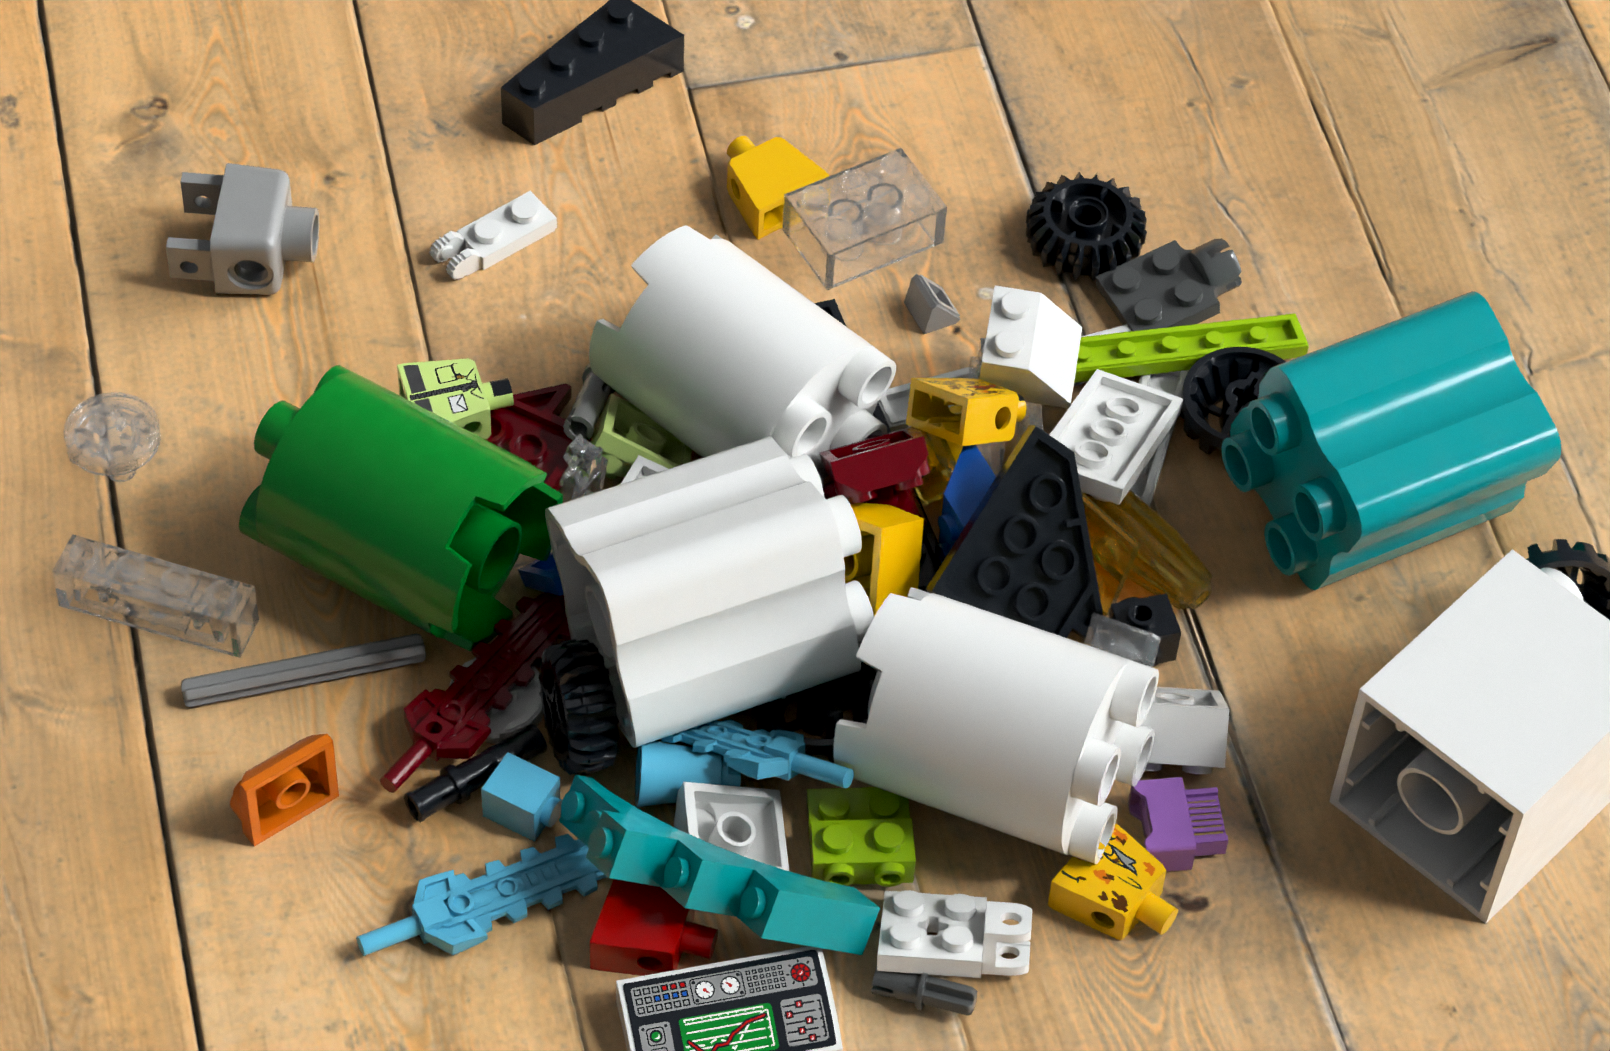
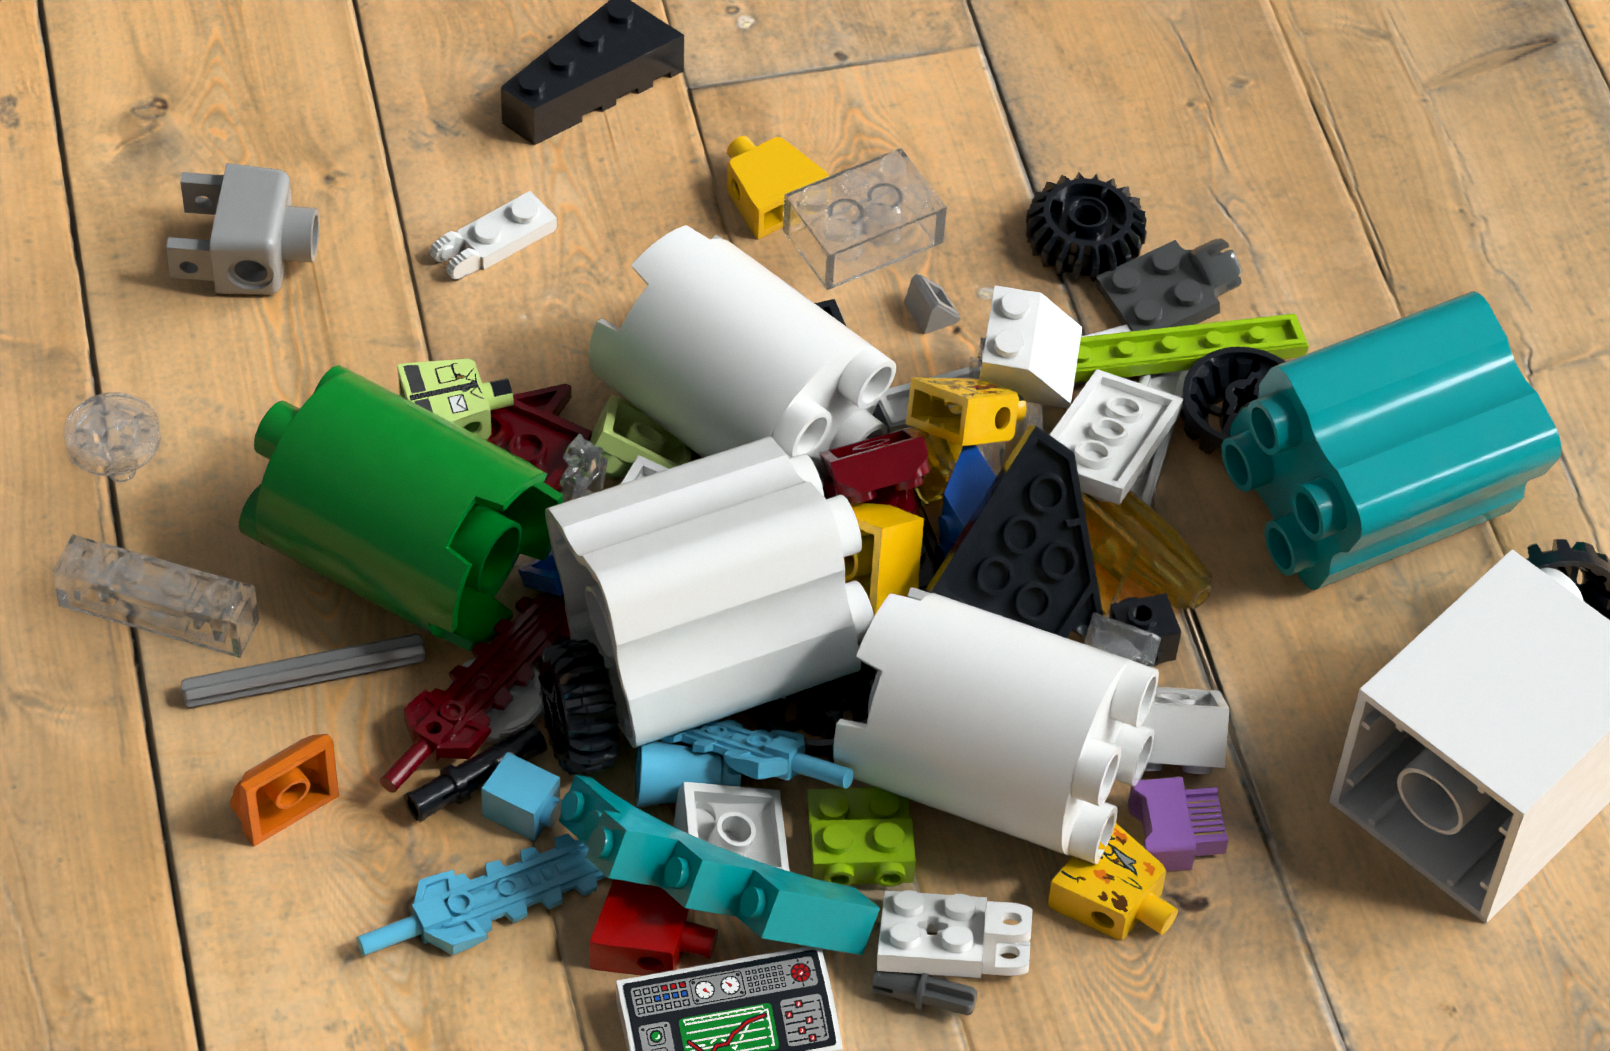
light grey pin [563,363,615,442] -> none

